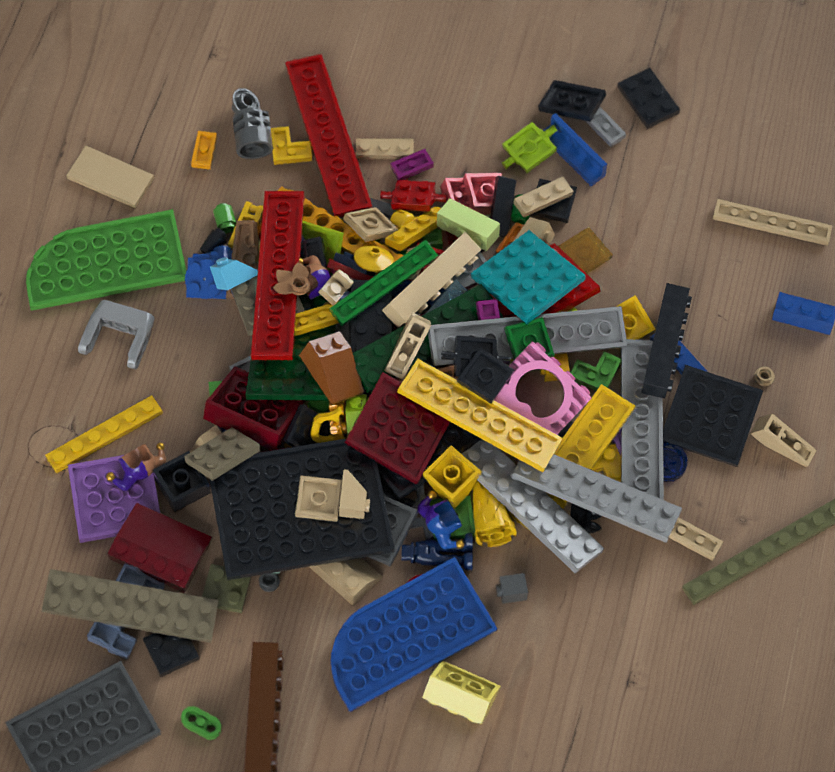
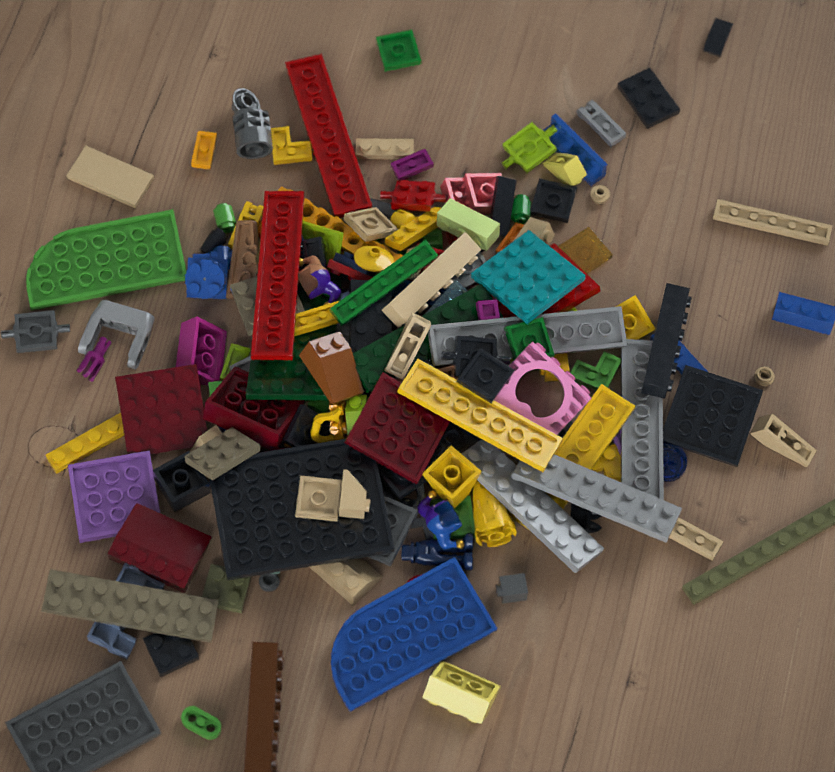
piece [106,443,166,491] -> none
medium azure slope [210,257,258,290] -> none
medium nougat plate [273,262,310,295] -> none
tan bracket [318,269,354,305] -> none
tan plate [513,177,573,218] -> none
black plate [538,80,606,122] -> none
none -> dark grey plate [1,310,71,353]
none -> magenta arm [76,337,112,382]
none -> dark red plate [115,364,207,454]
none -> dark pink slope [176,316,227,385]
none -> lime plate [220,343,251,381]
none -> green plate [376,30,421,72]
none -> light yellow slope [543,152,587,186]
none -> tan plate [590,185,610,204]
none -> black slope [703,18,733,57]

